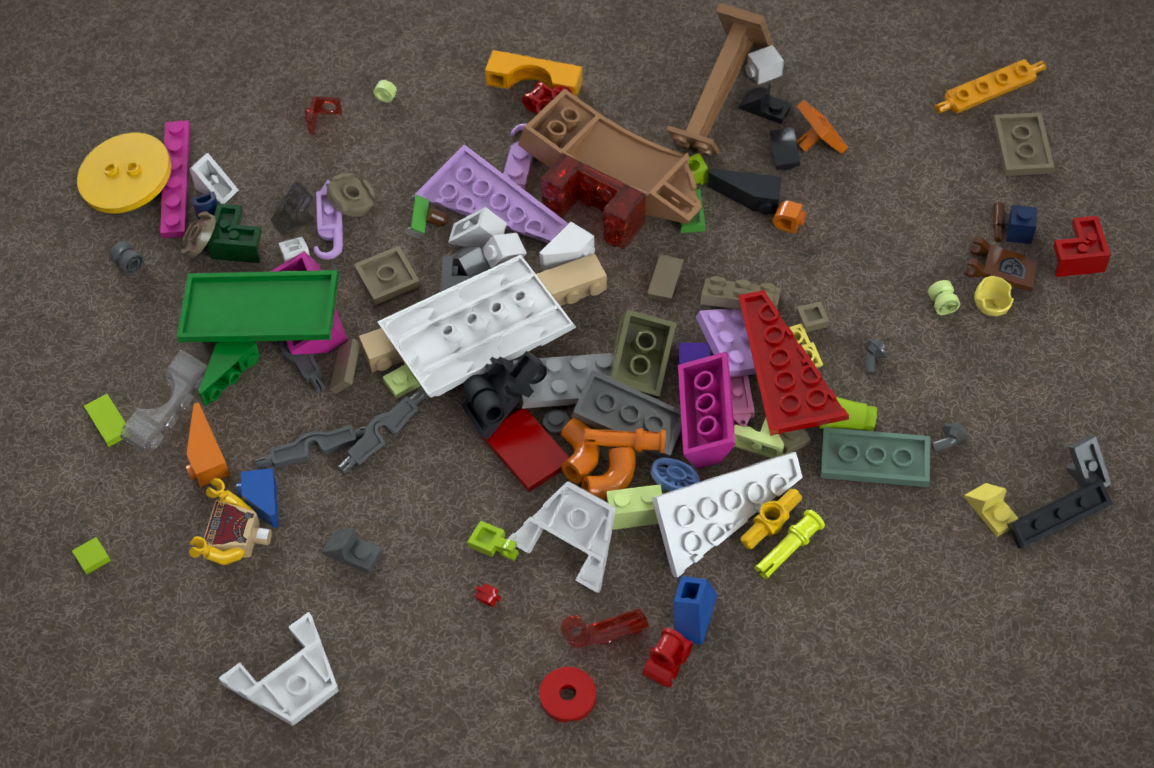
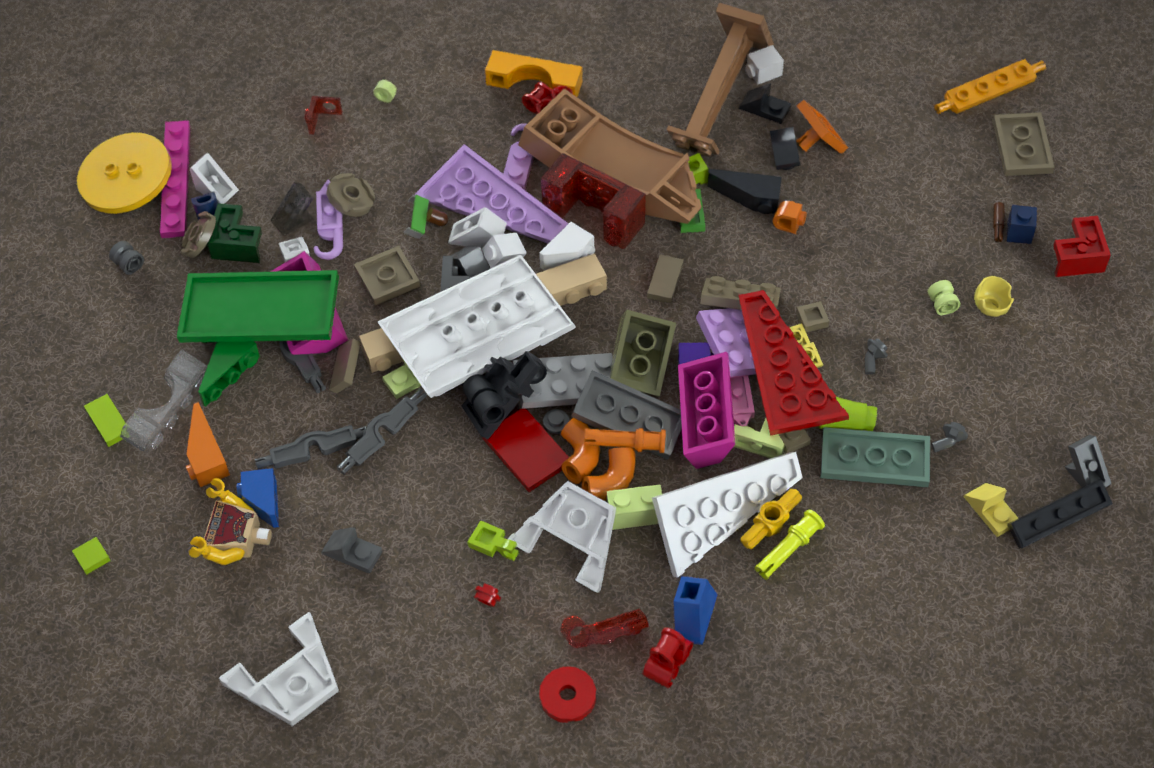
medium blue wheel [650,458,700,492] -> none
reddish brown flag [964,236,1038,292] -> none

